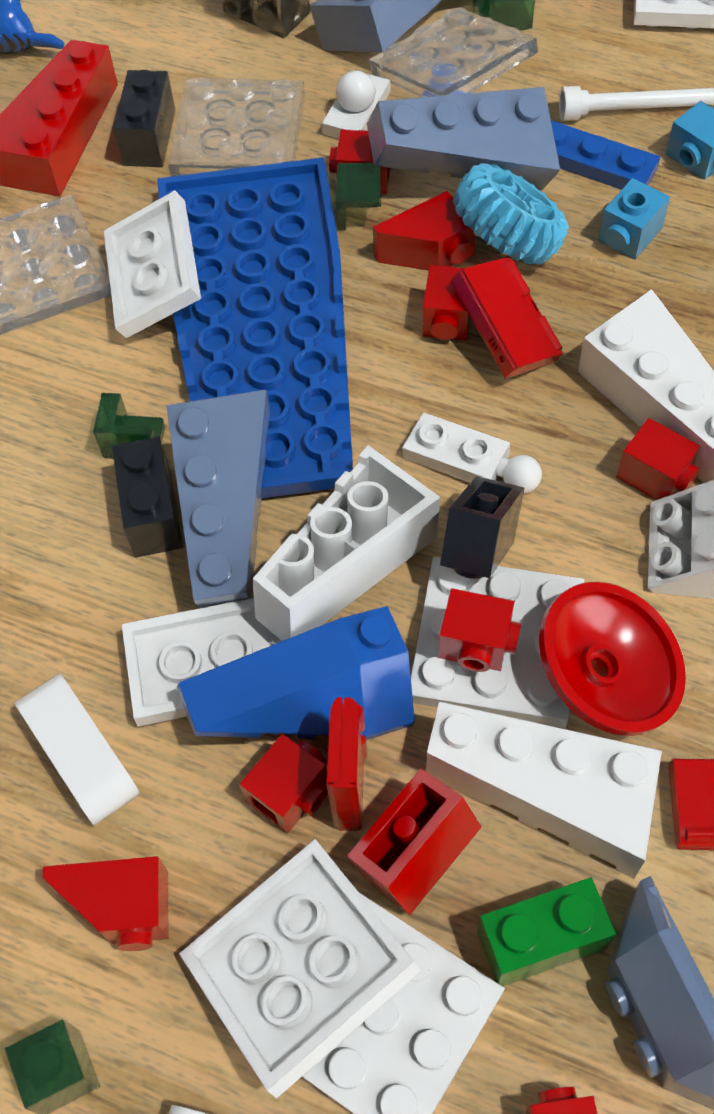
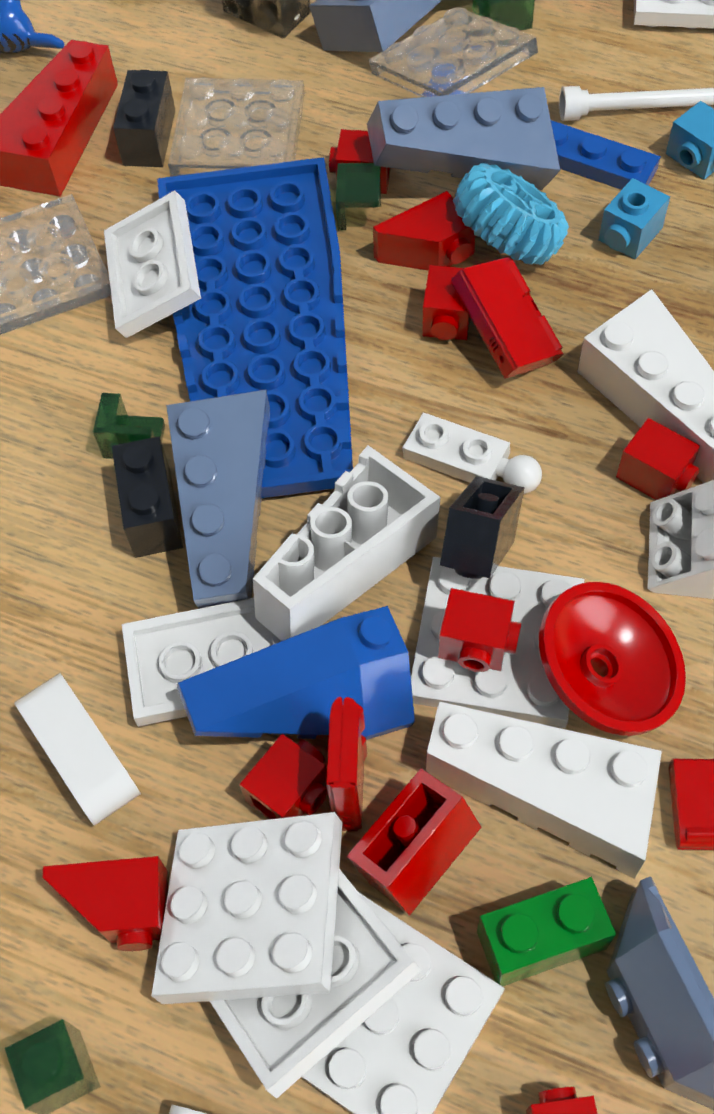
white tile [322,70,391,139] -> none
none -> white plate [151,812,342,1004]

